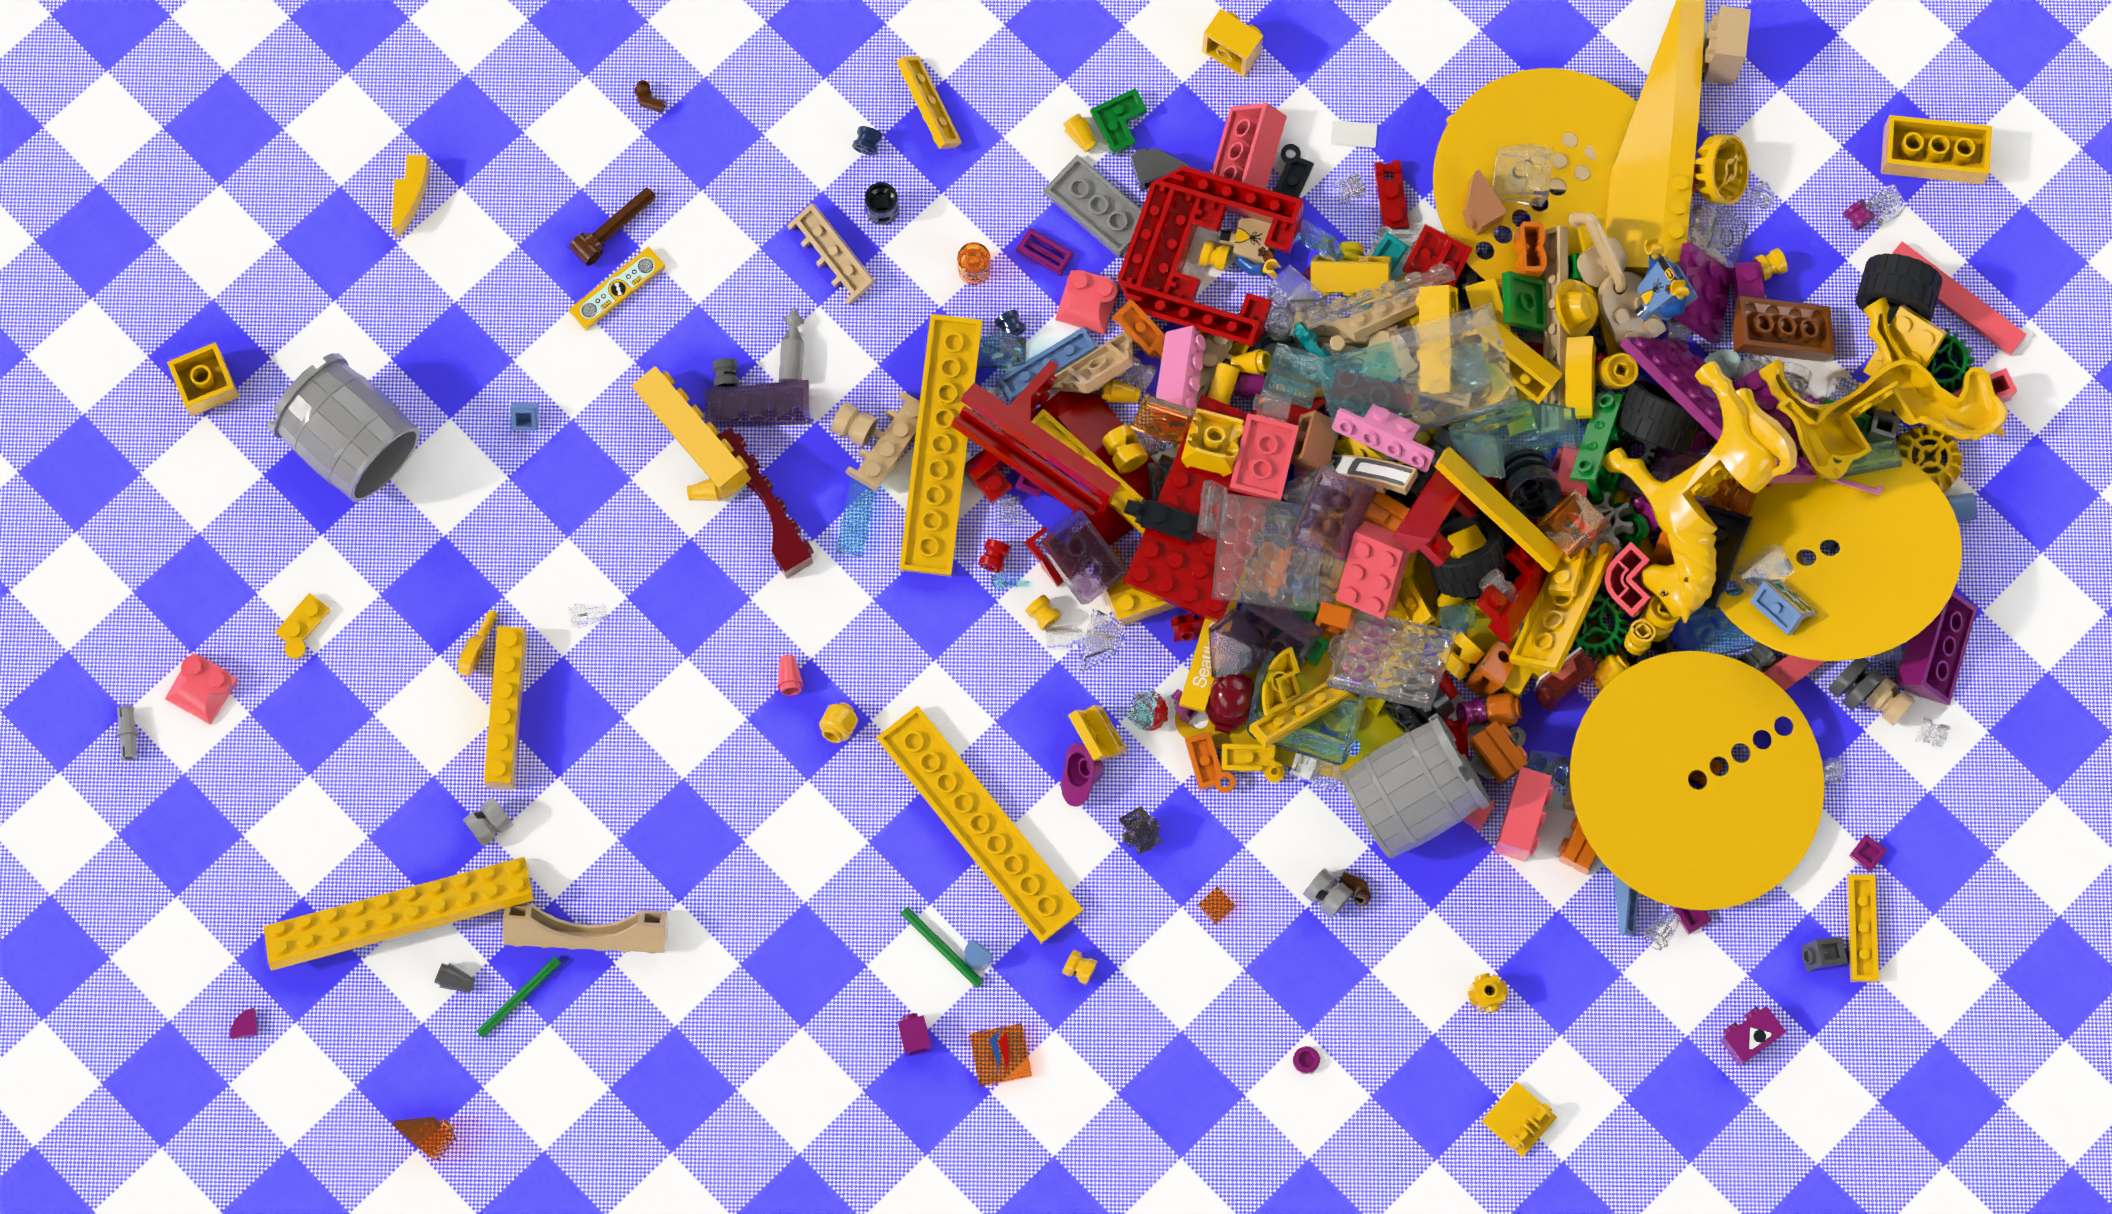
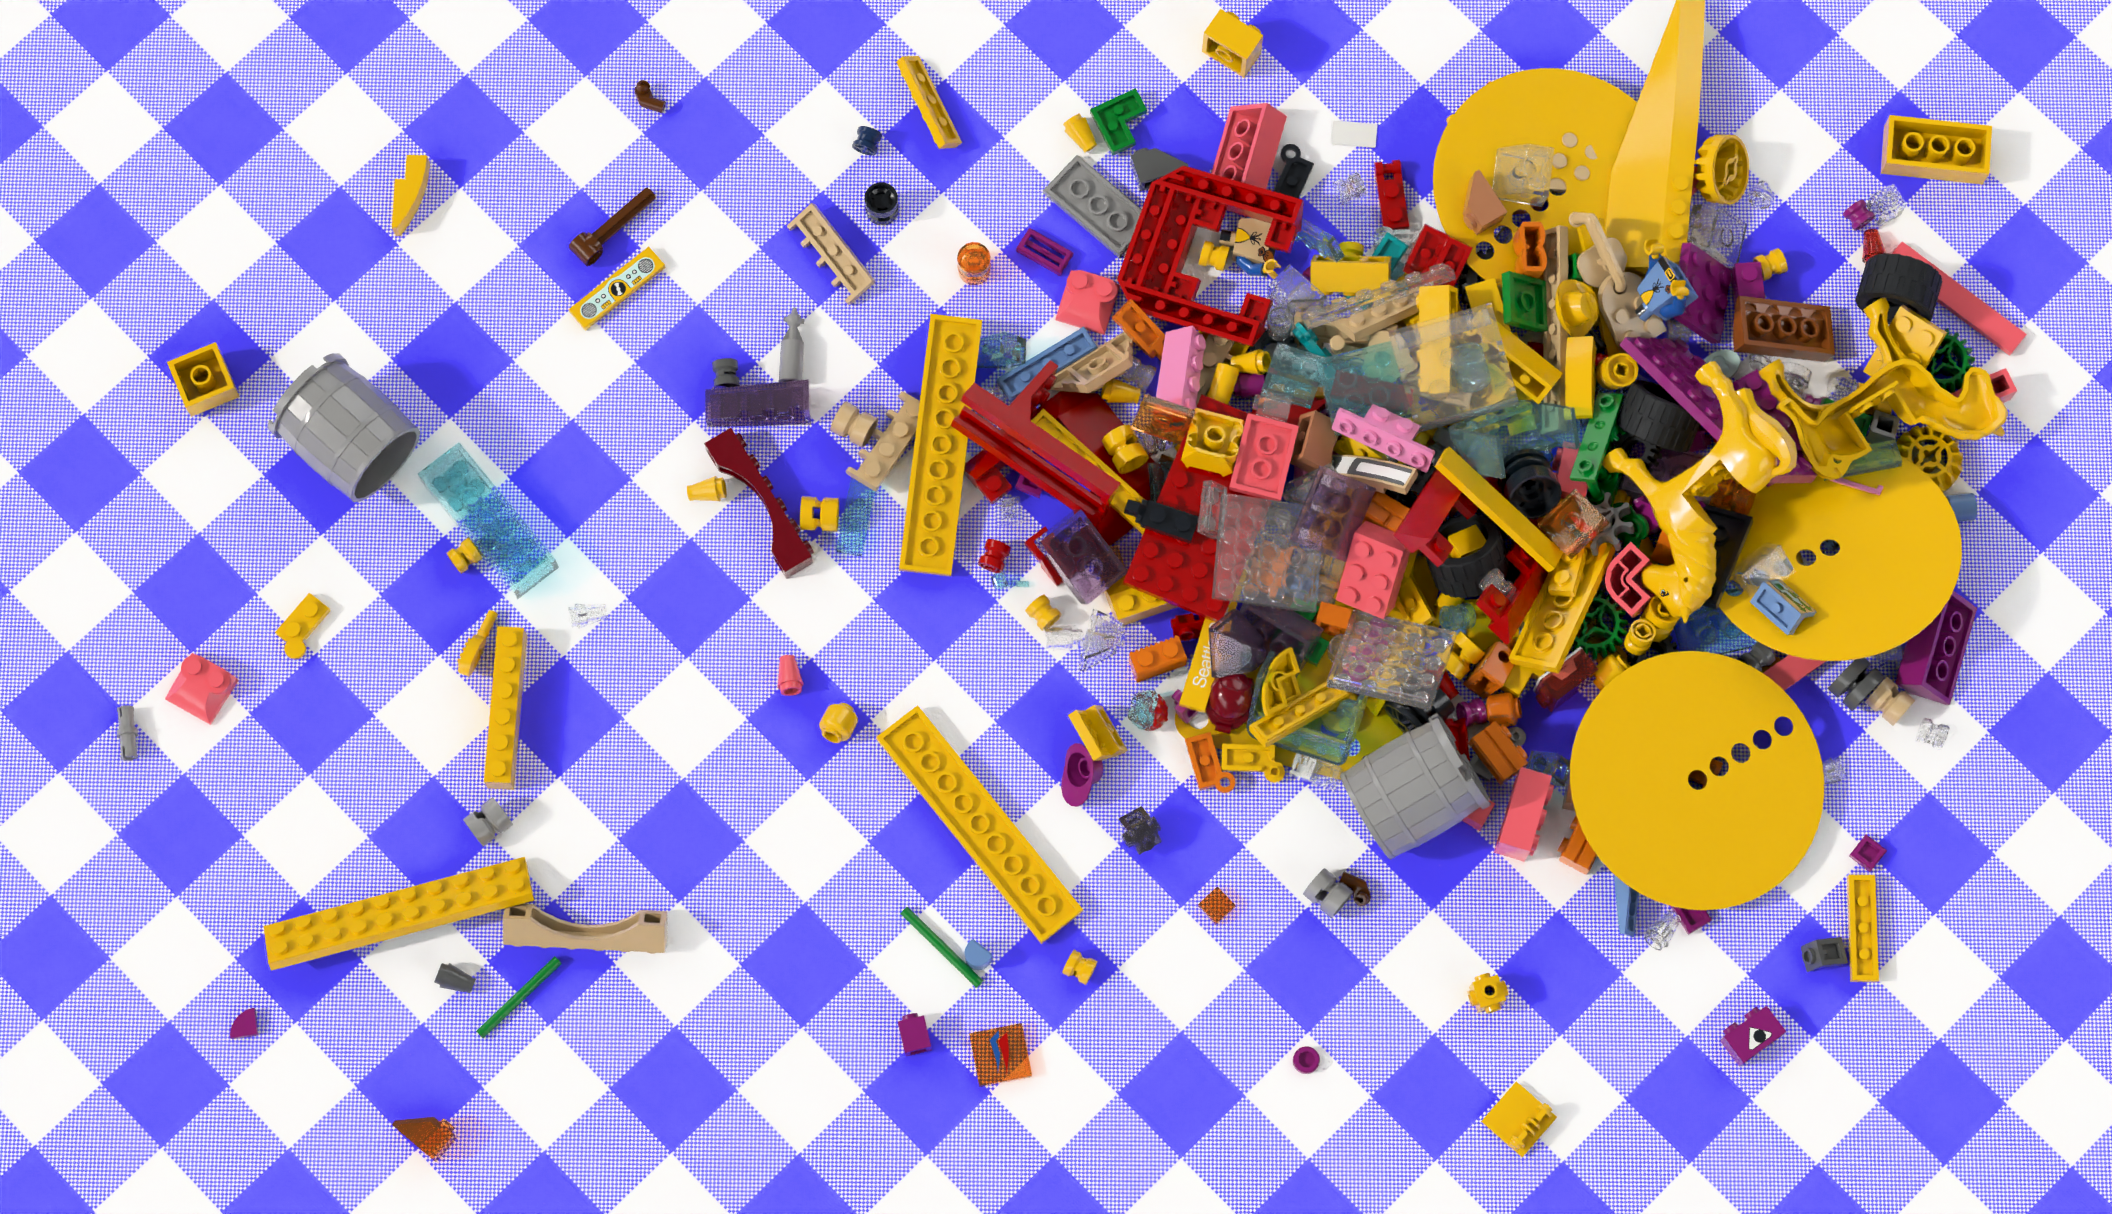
medium blue brick [510,403,539,430] -> none
yellow brick [631,366,751,498] -> none
dark blue wheel [994,309,1026,341] -> none
tan brick [1702,5,1751,86] -> none
none -> clear light blue brick [418,442,559,600]
none -> yellow wheel [446,538,483,574]
none -> yellow wheel [800,496,839,532]
none -> orange brick [1129,635,1187,683]
none -> clear red cone [1862,229,1887,264]

